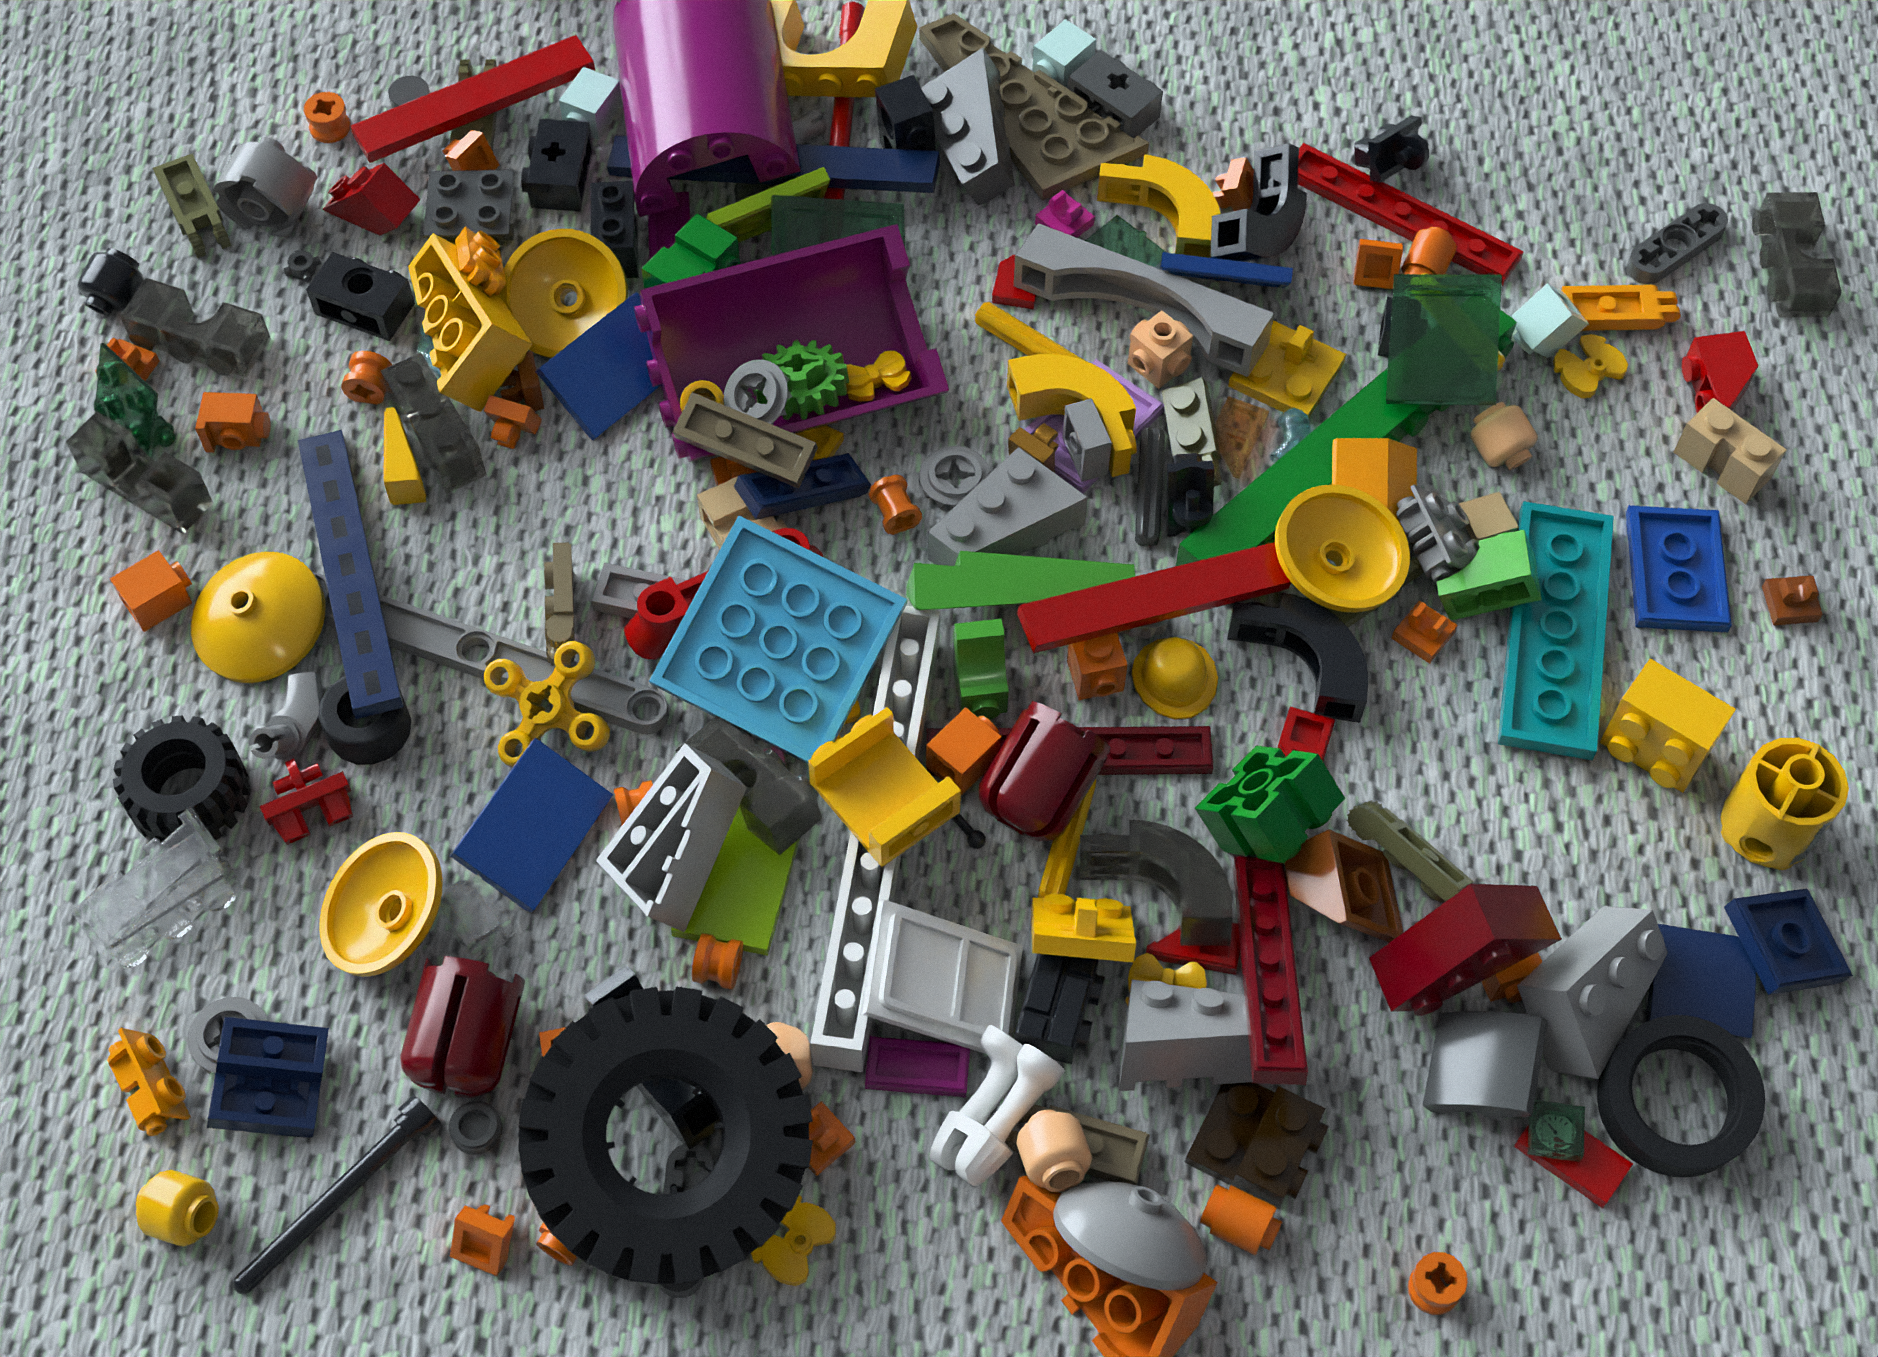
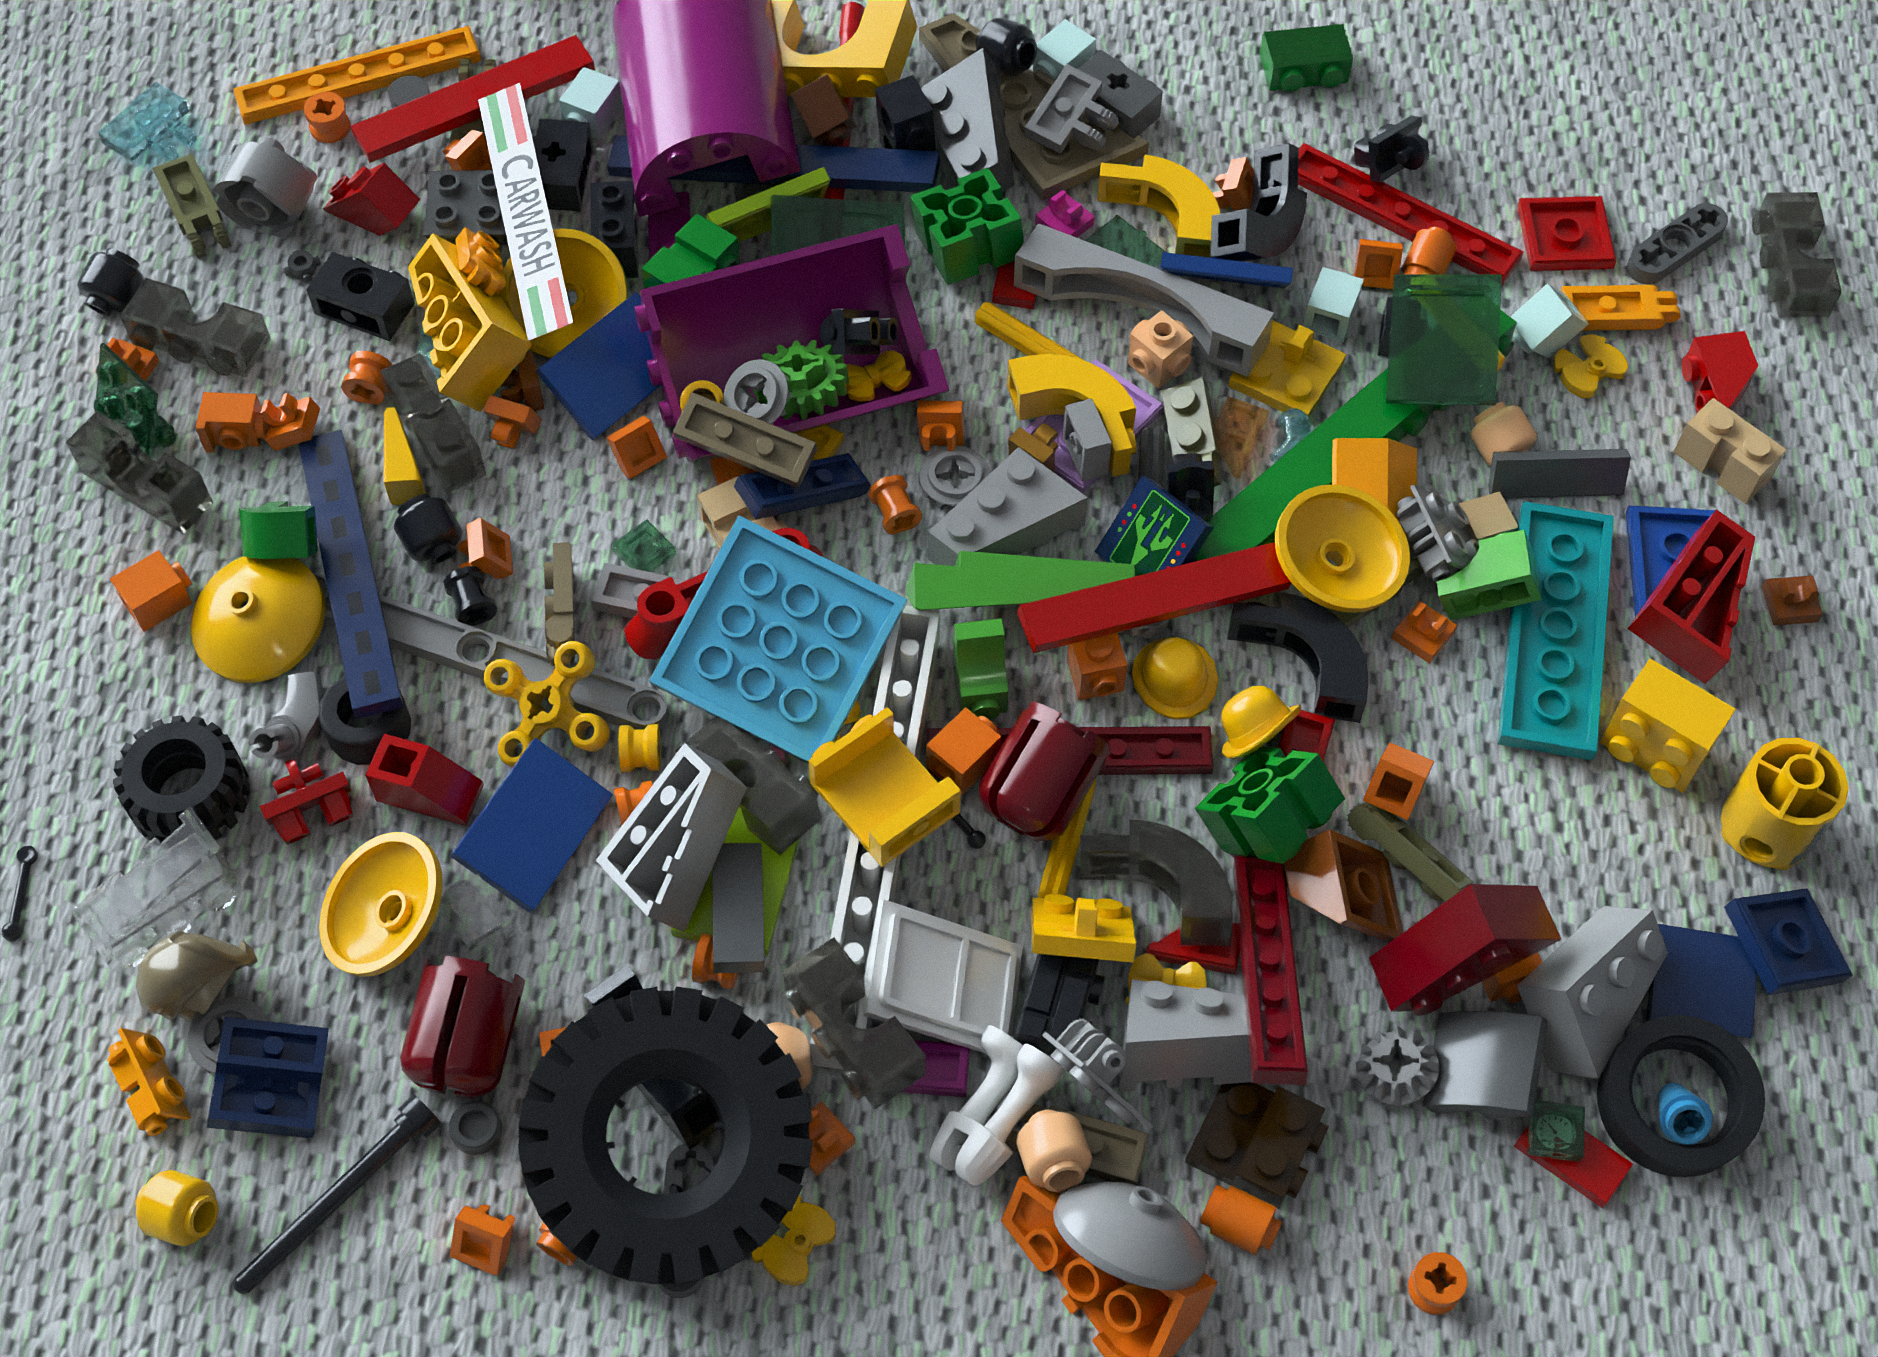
none -> black hinge [2,846,38,941]
none -> clear light blue hinge [98,82,197,162]
none -> dark tan helmet [136,931,258,1022]
none -> light orange tile [233,26,481,125]
none -> green brick [239,501,318,559]
none -> orange tile [261,393,320,451]
none -> red slope [365,734,484,826]
none -> black head [394,494,463,565]
none -> black bush [443,566,497,626]
none -> orange tile [458,517,513,579]
none -> white sticker [478,83,573,341]
none -> orange tile [606,415,667,479]
none -> clear green tile [611,519,676,572]
none -> yellow wheel [618,724,661,773]
none -> dark grey tile [712,843,765,973]
none -> clear smoke arch [781,937,926,1110]
none -> reddish brown brick [790,74,857,146]
none -> black hips [819,309,898,355]
none -> green brick [910,168,1024,285]
none -> orange tile [917,400,965,451]
none -> black head [975,18,1037,77]
none -> light grey hinge [1025,64,1119,154]
none -> light grey hinge [1042,1019,1154,1130]
none -> tile [1094,476,1214,576]
none -> yellow hat [1221,685,1302,759]
none -> green brick [1260,24,1353,92]
none -> light aqua brick [1303,267,1364,342]
none -> light grey gear [1355,1026,1439,1106]
none -> orange brick [1362,742,1435,820]
none -> dark grey tile [1488,449,1631,498]
none -> red tile [1517,196,1616,271]
none -> red wedge [1627,509,1755,684]
none -> dark azure cone [1657,1083,1713,1144]

